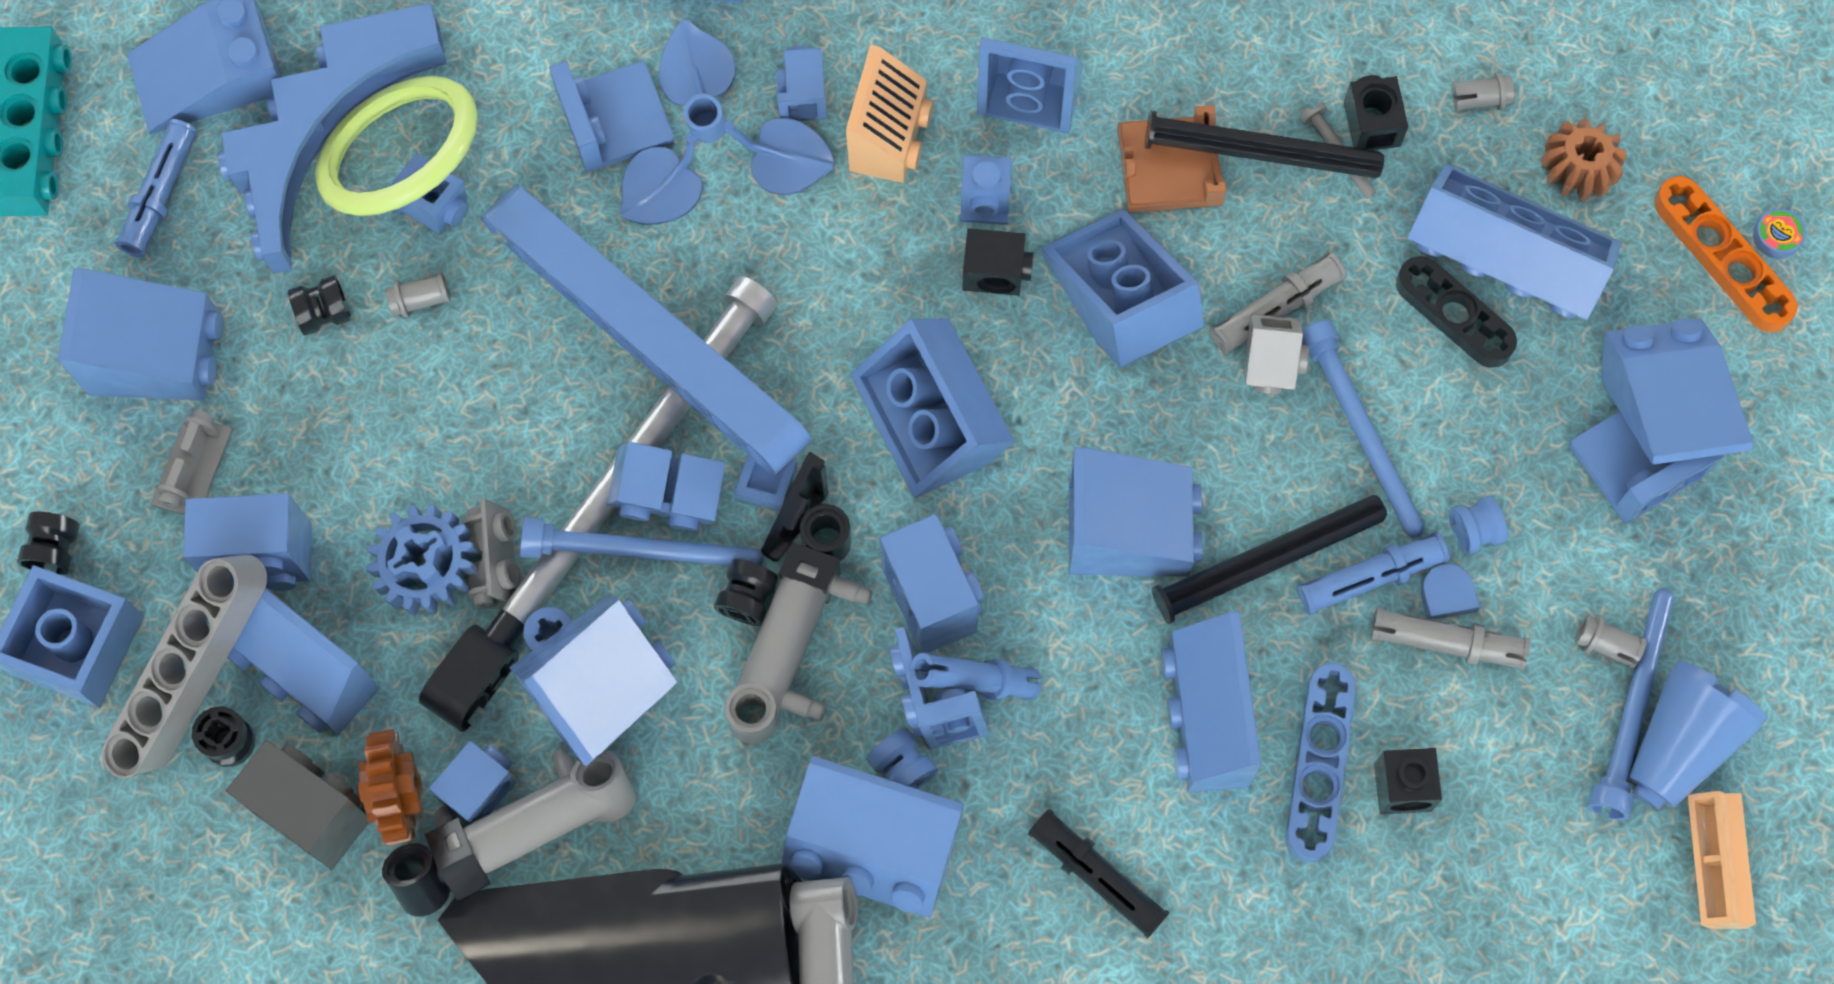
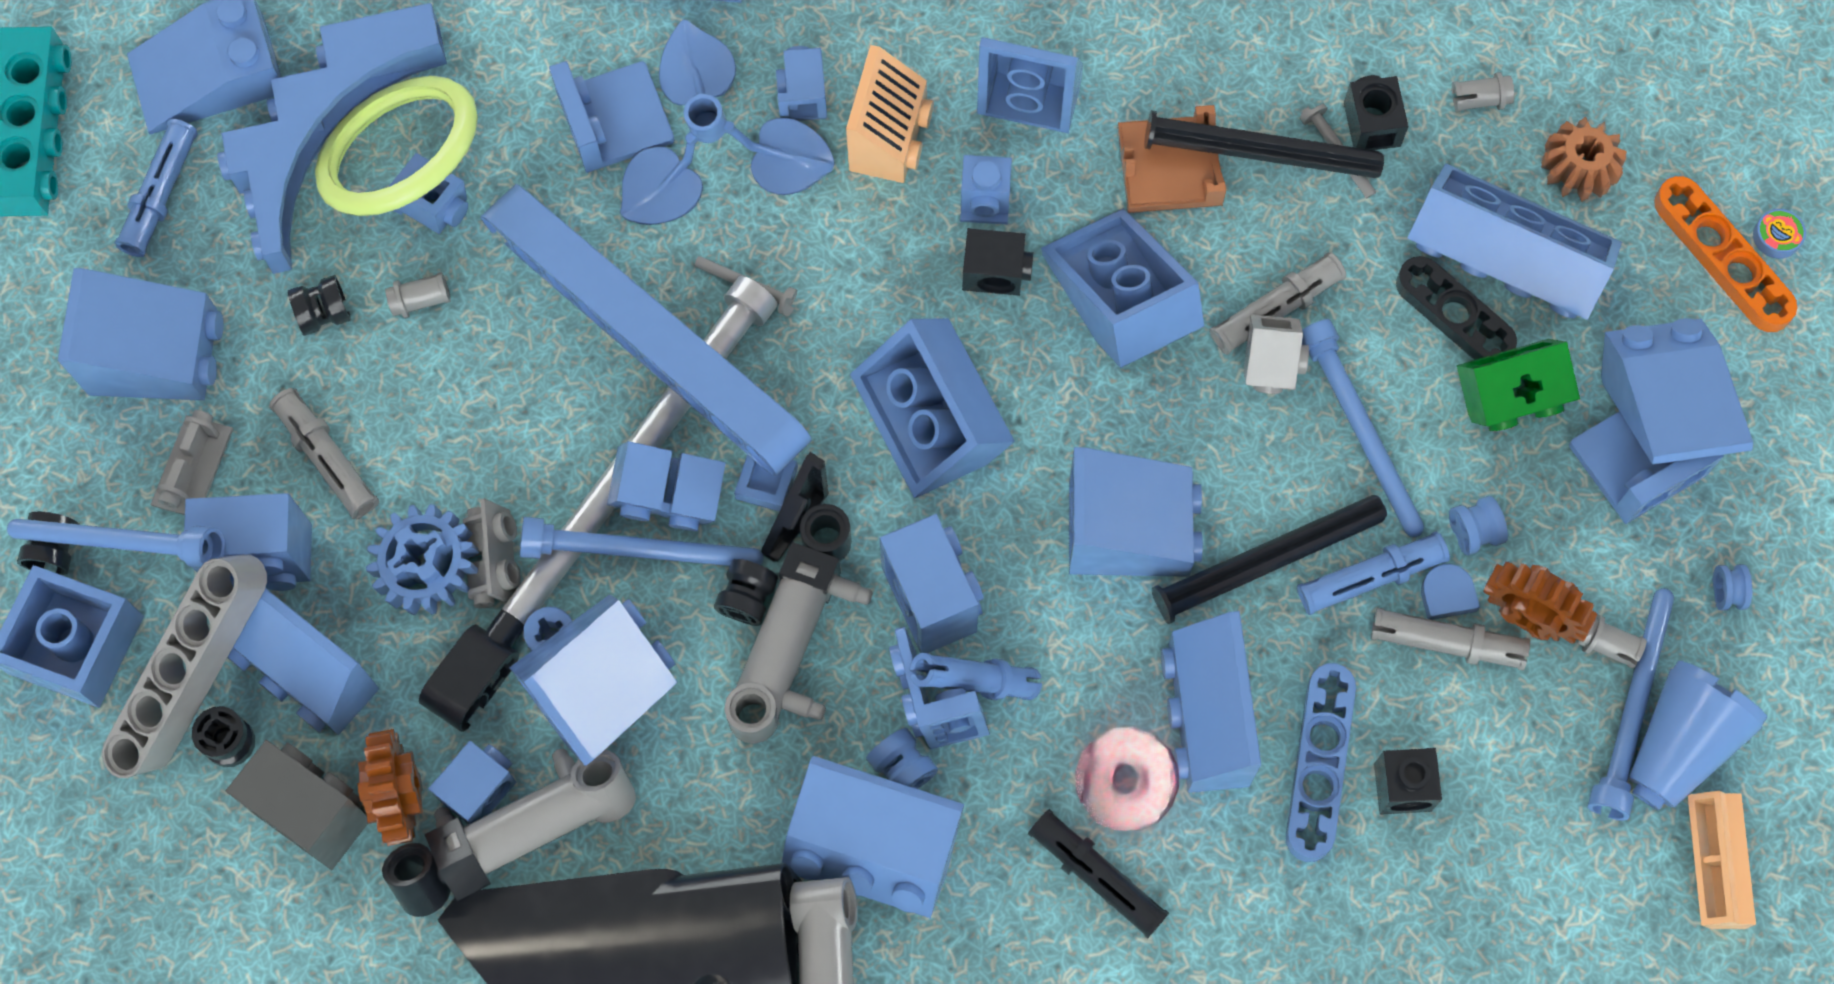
none -> medium blue piece [7,519,225,568]
none -> light grey pin [269,388,379,520]
none -> light grey piece [695,256,798,316]
none -> clear pink tile [1075,727,1179,831]
none -> green brick [1456,339,1580,431]
none -> dark orange gear [1483,562,1598,644]
none -> medium blue bush [1712,564,1752,611]

